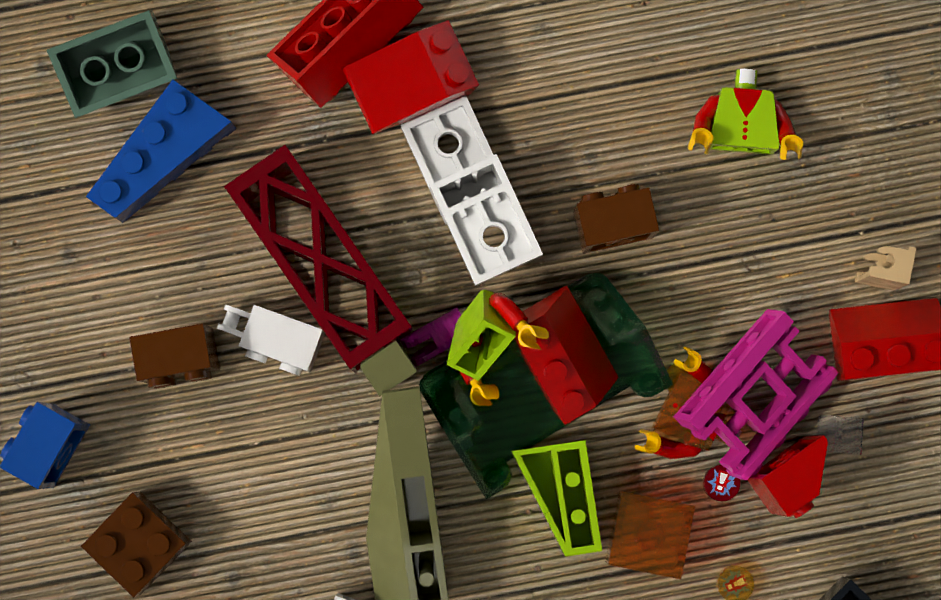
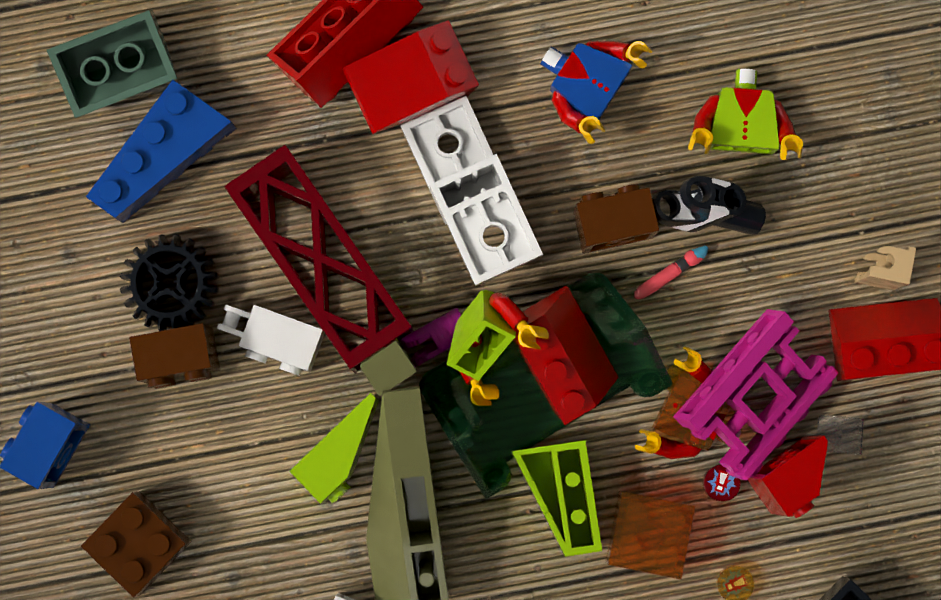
none -> black gear [120,234,219,331]
none -> lime slope [289,393,379,504]
none -> torso [540,41,653,144]
none -> coral piece [633,245,708,300]
none -> black connector [652,176,766,235]

